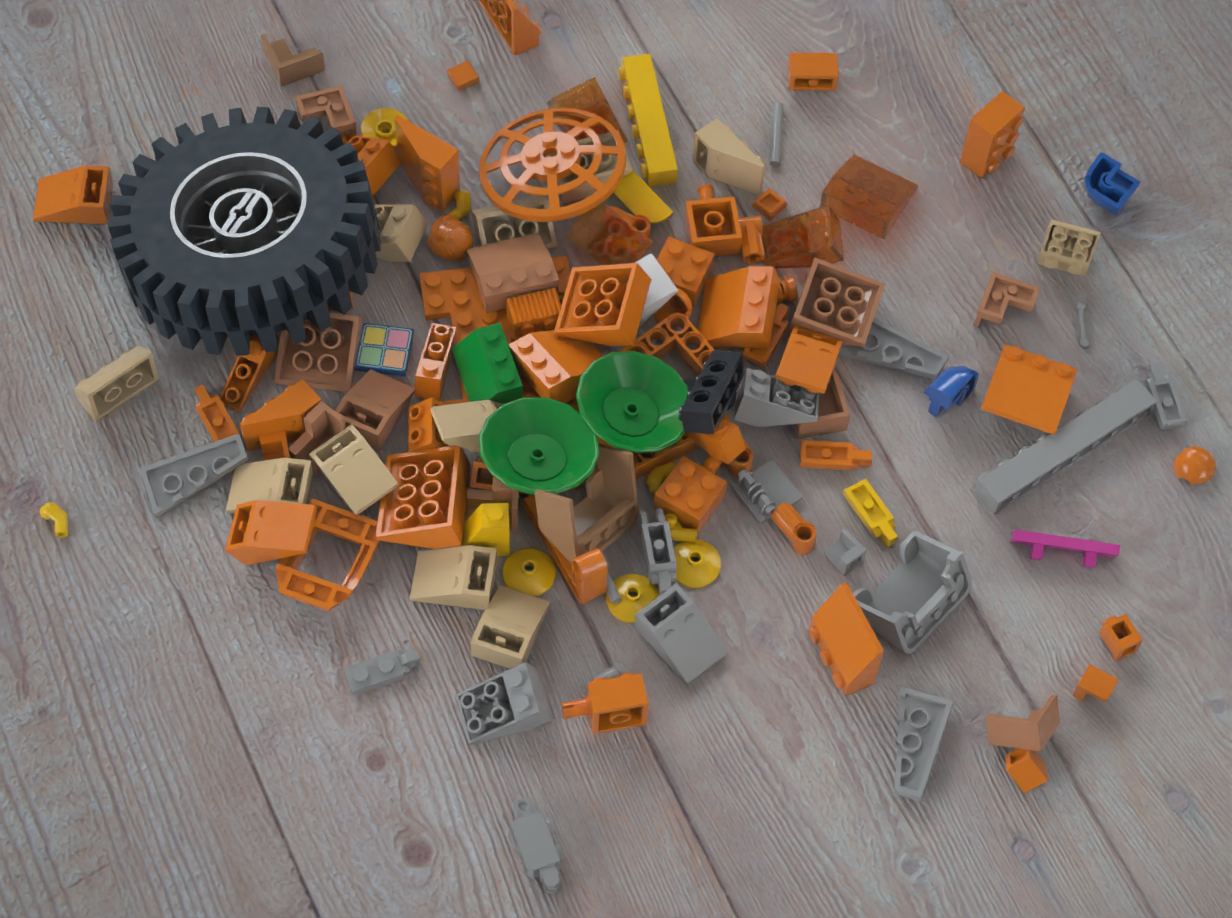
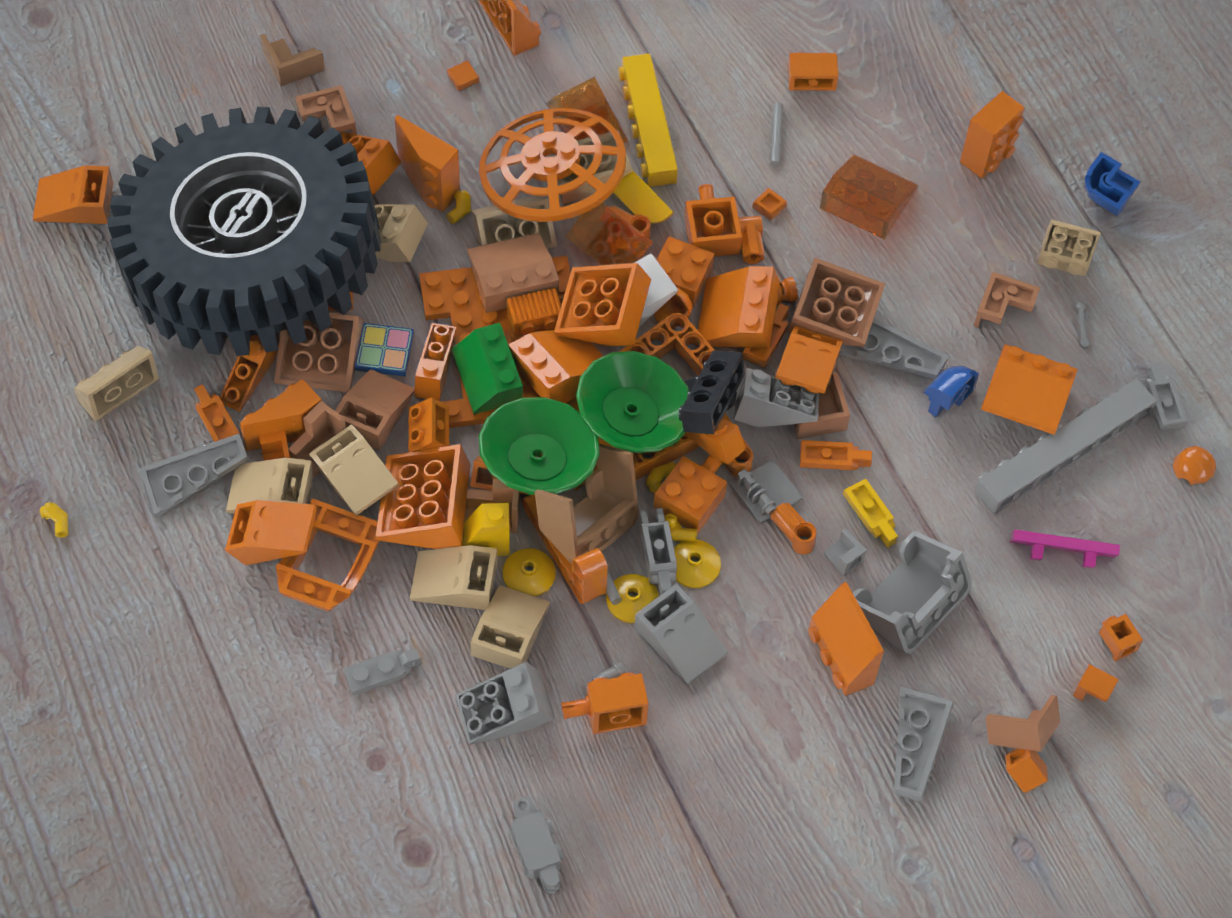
yellow dish [361,108,407,148] -> none
orange hair [427,214,473,262] -> none
tan slope [430,400,503,453] -> none
tan slope [692,118,765,195] -> none
clear orange slope [762,205,844,269] -> none

